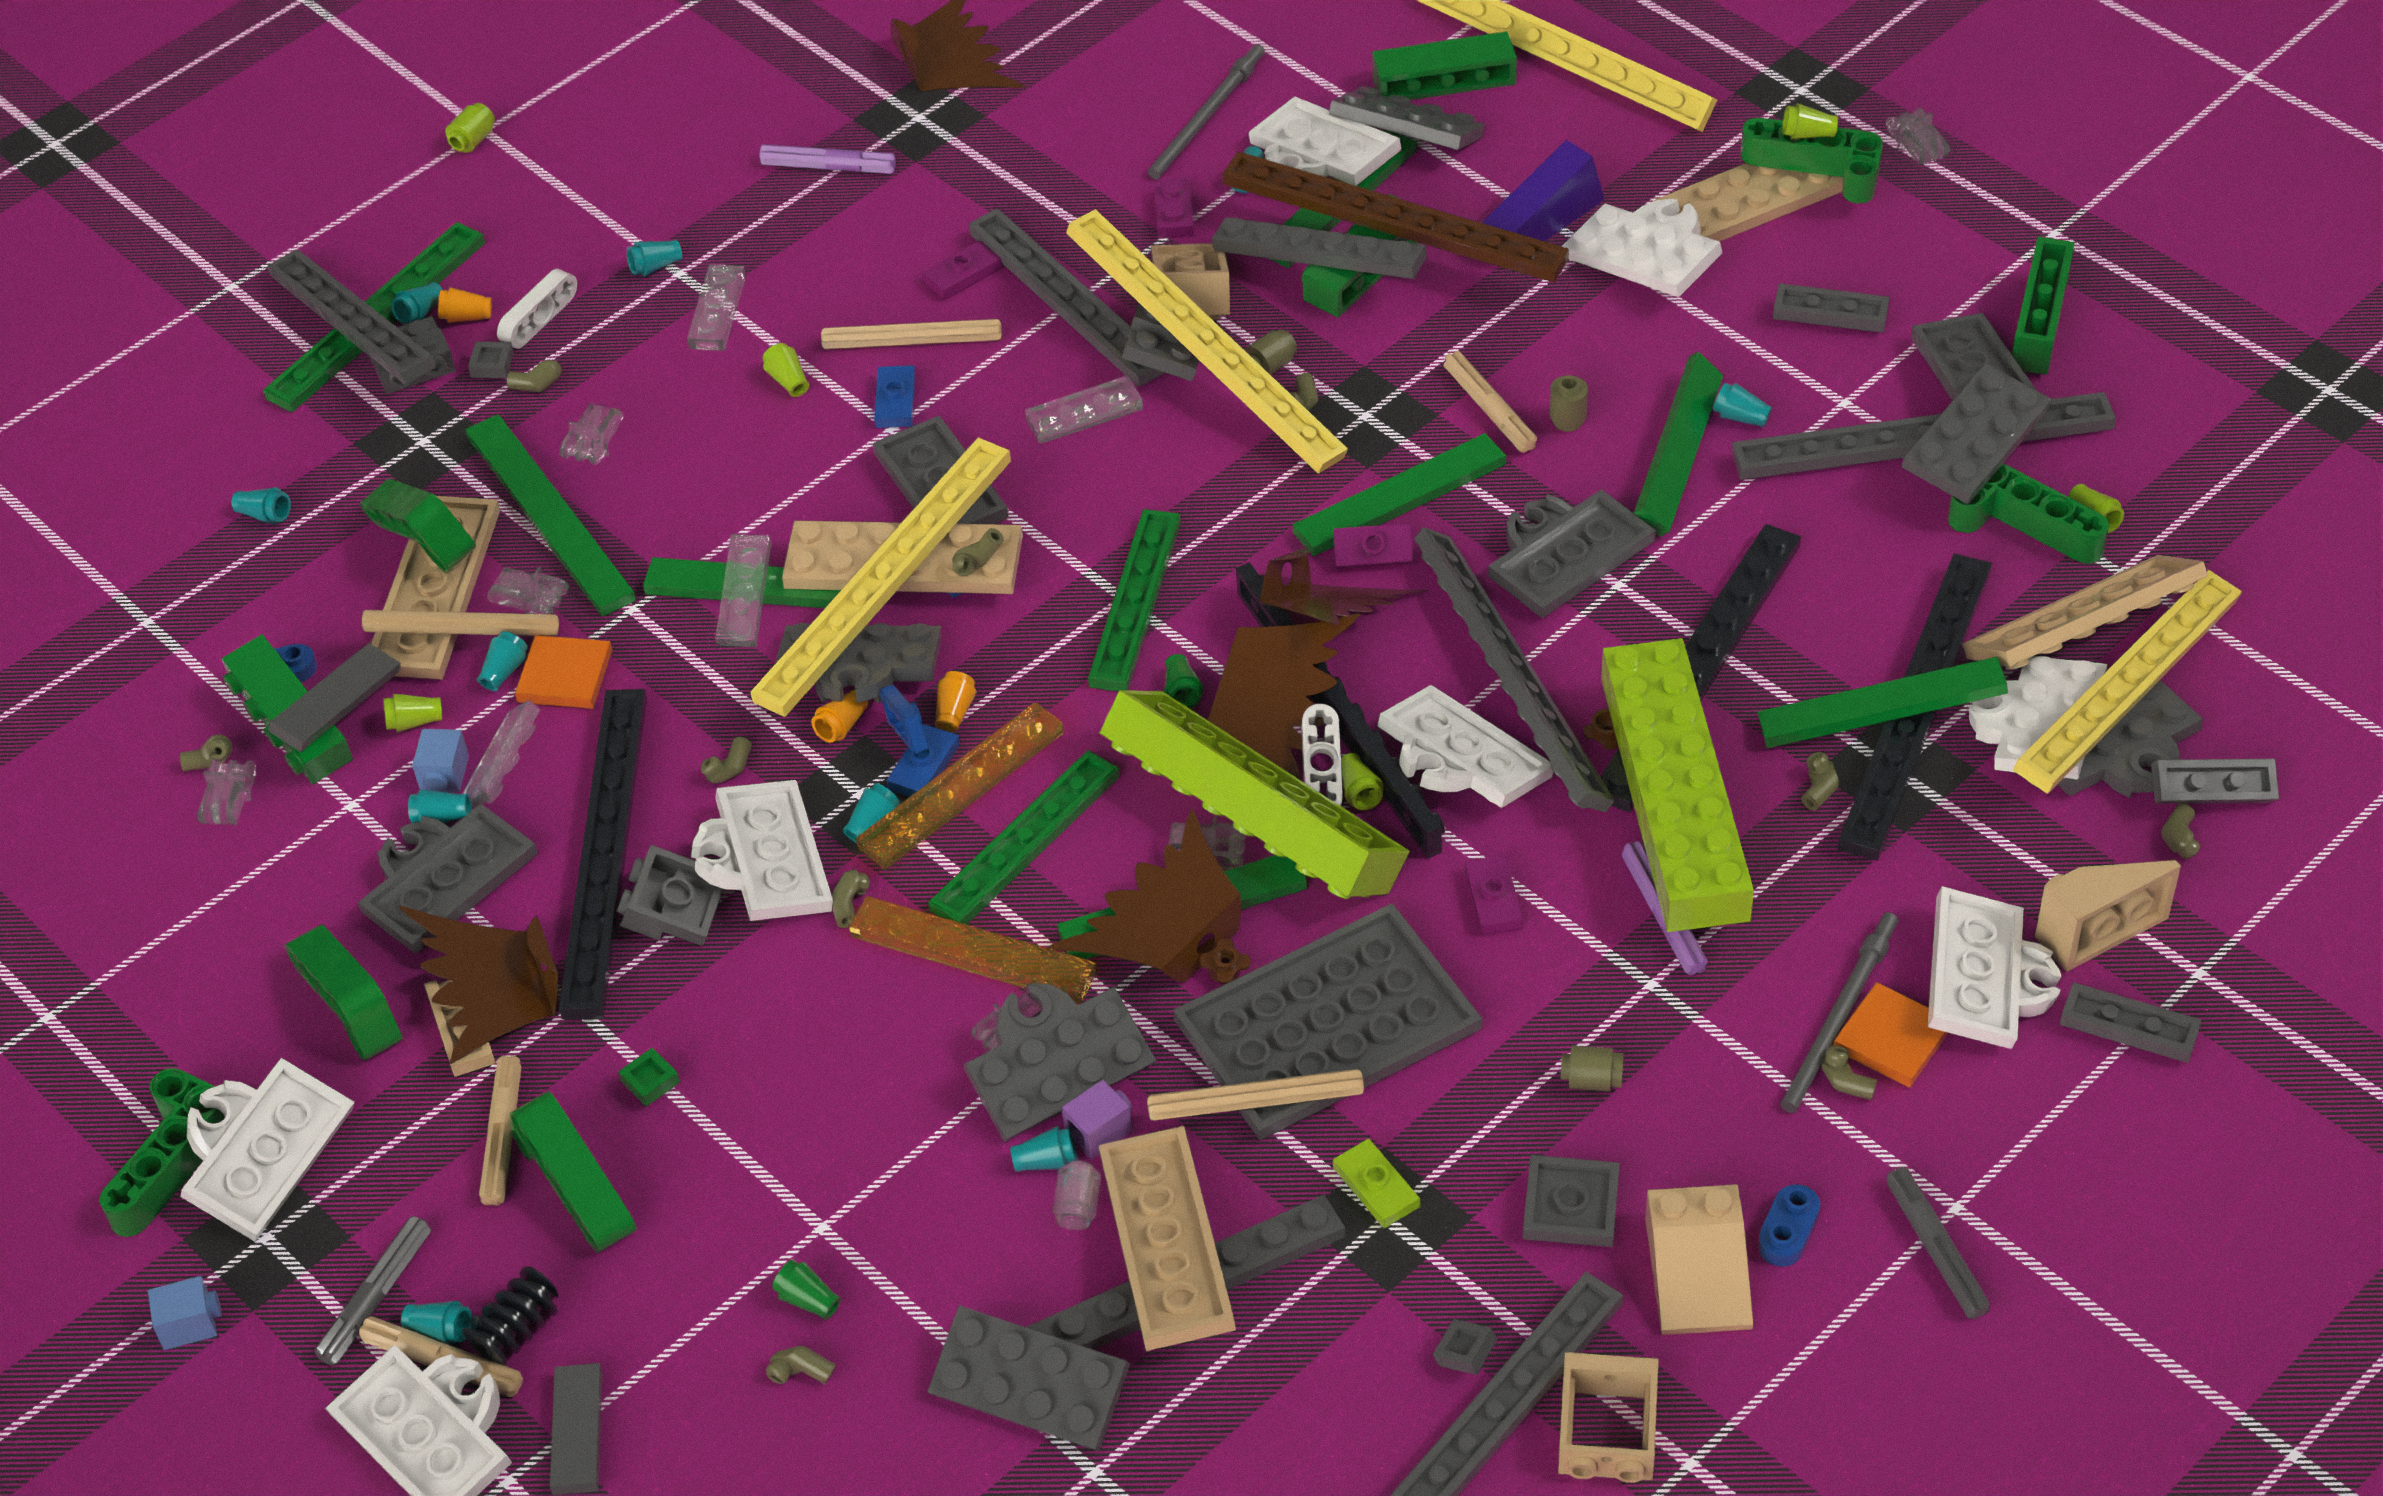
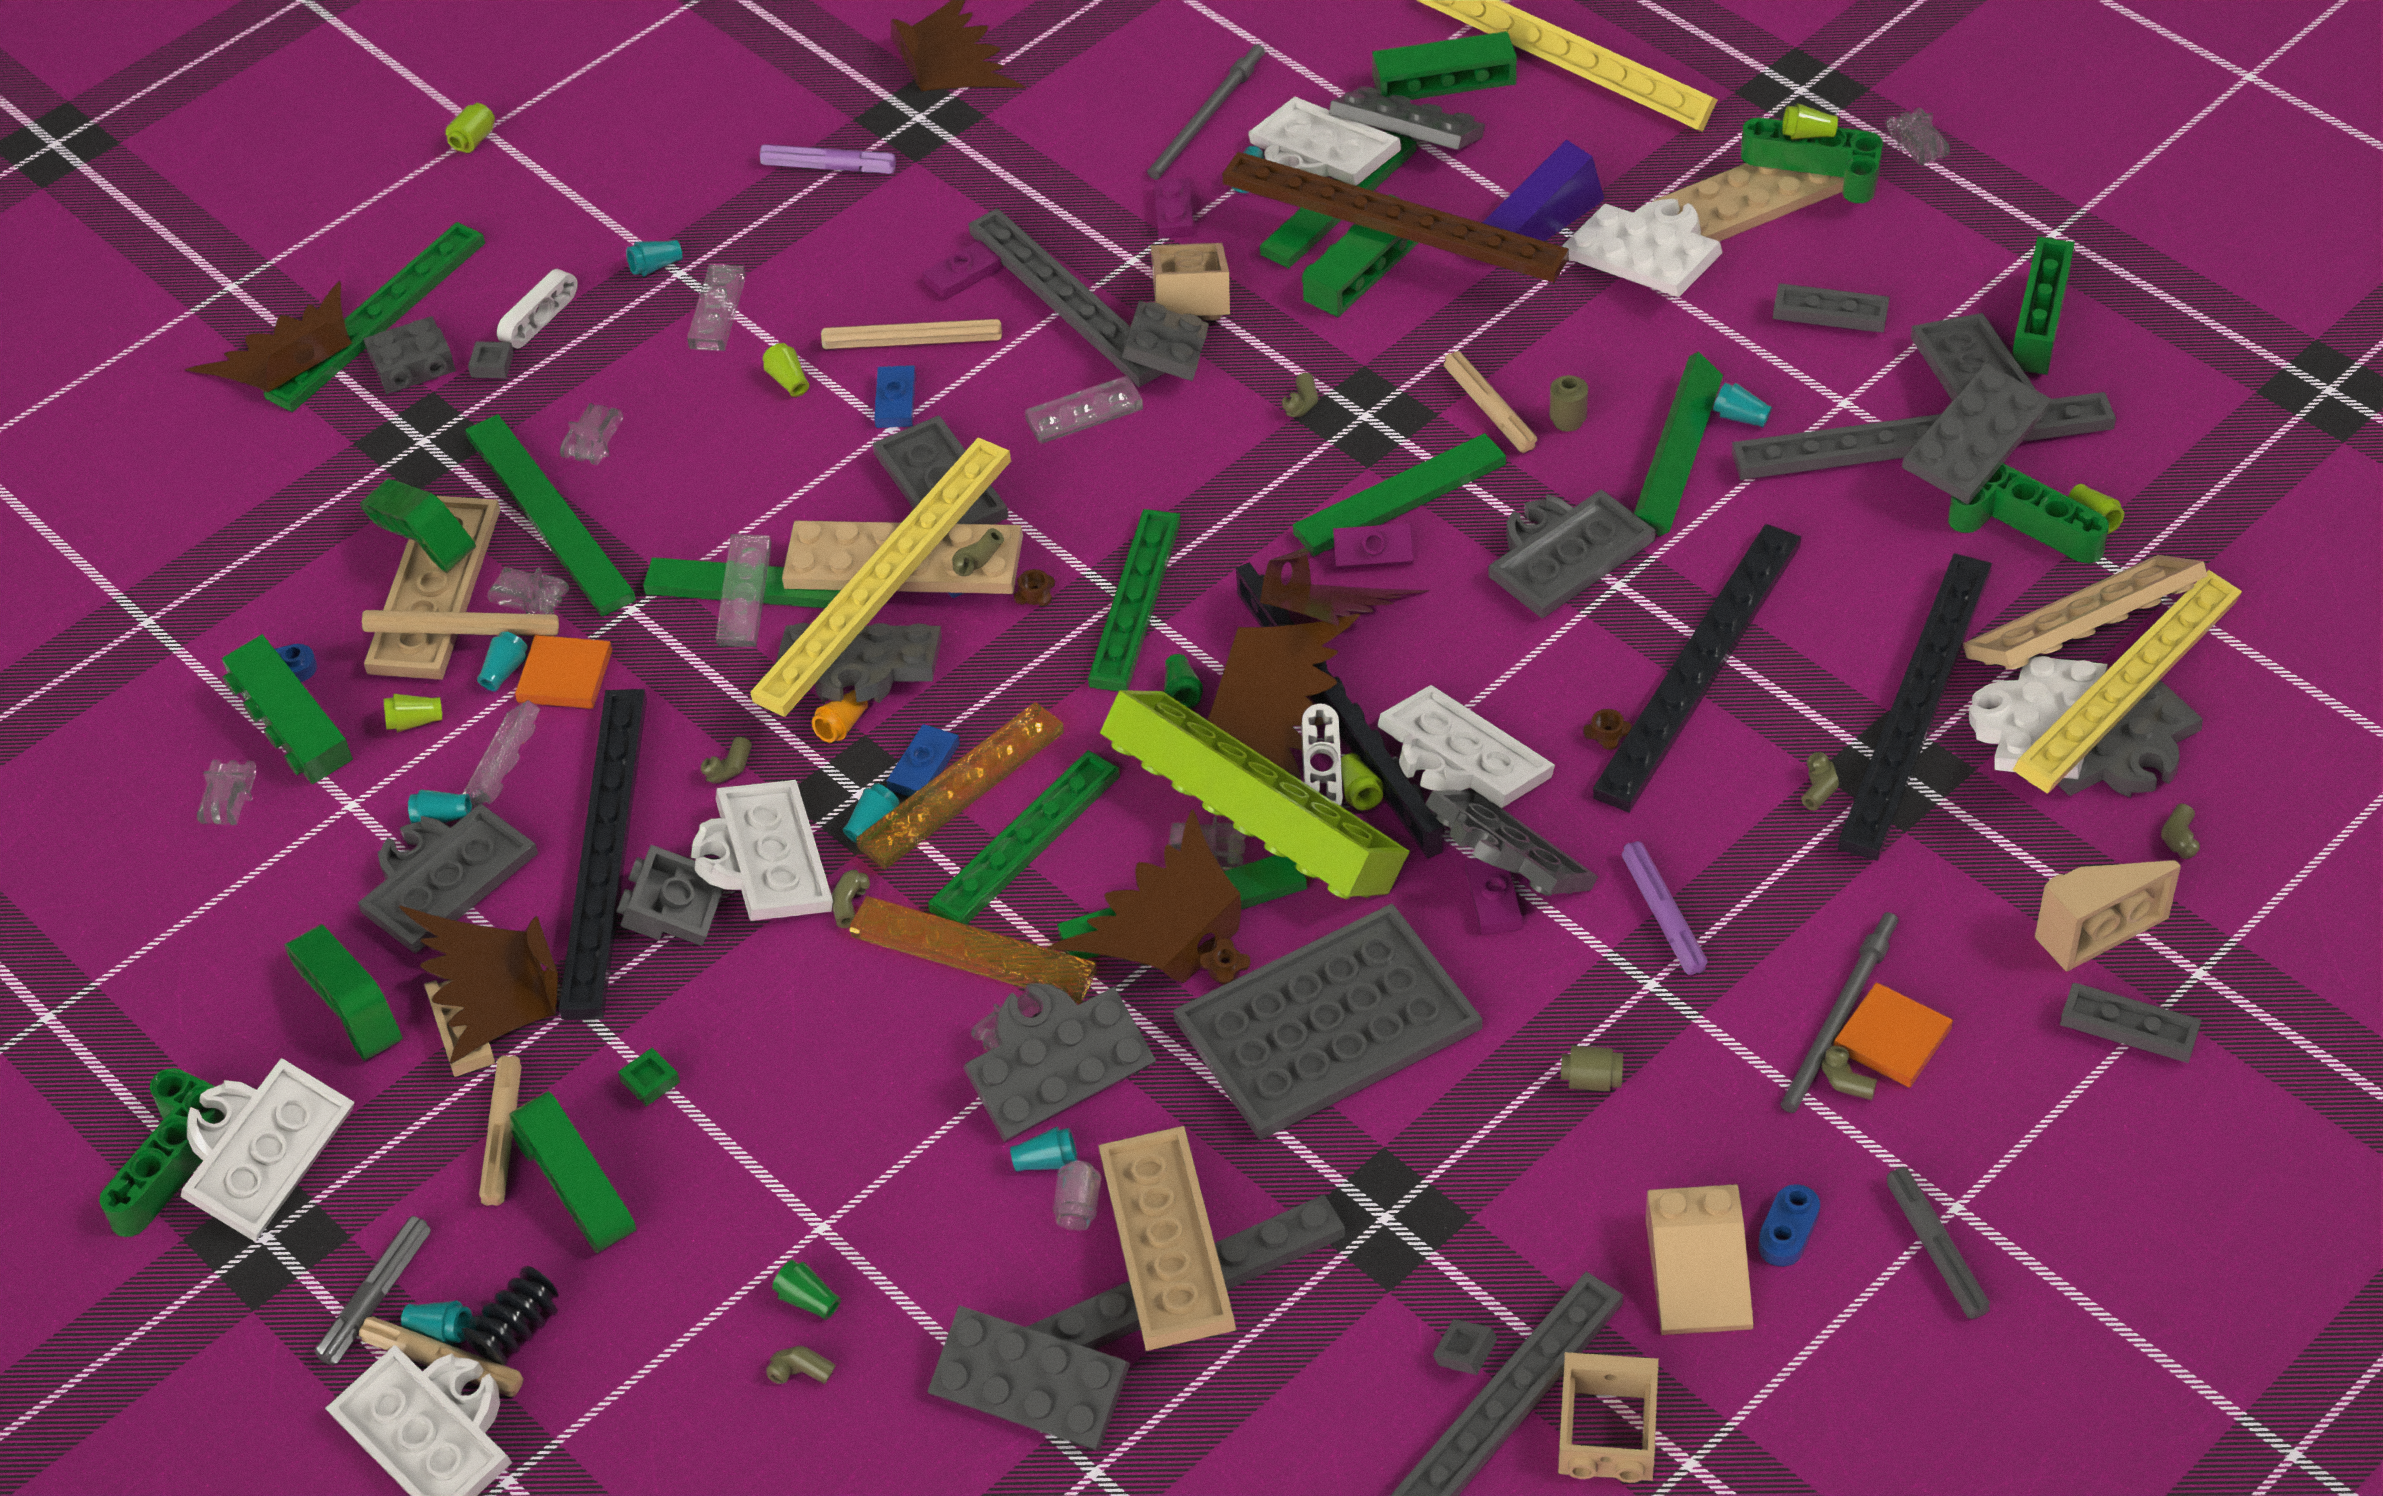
medium blue brick [148,1276,222,1350] -> none
olive arm [180,734,232,772] -> none
teal cone [231,487,291,525] -> none
dark grey plate [267,249,437,385] -> none
dark grey tile [269,643,401,752] -> none
teal cone [391,282,443,325] -> none
medium blue brick [412,729,469,792] -> none
light orange cone [438,287,492,323] -> none
olive arm [507,360,562,392] -> none
dark grey tile [550,1363,603,1495] -> none
blue plate [879,684,928,754] -> none
light orange cone [935,671,976,733] -> none
medium lavender brick [1061,1080,1133,1159] -> none
light yellow plate [1066,209,1348,474] -> none
tan axle [1147,1069,1364,1120] -> none
dark grey plate [1212,217,1427,279] -> none
olive brick [1244,329,1297,375] -> none
lime plate [1333,1138,1420,1228] -> none
dark grey plate [1414,527,1615,812] -> none
dark grey plate [1523,1155,1620,1247] -> none
lime brick [1601,638,1754,932] -> none
green tile [1757,657,2008,748] -> none
white plate [1928,886,2061,1049] -> none
dark grey plate [2151,759,2279,804] -> none
none -> reddish brown piece [185,281,352,392]
none -> reddish brown plate [1014,569,1055,606]
none -> dark grey plate [1425,789,1598,896]

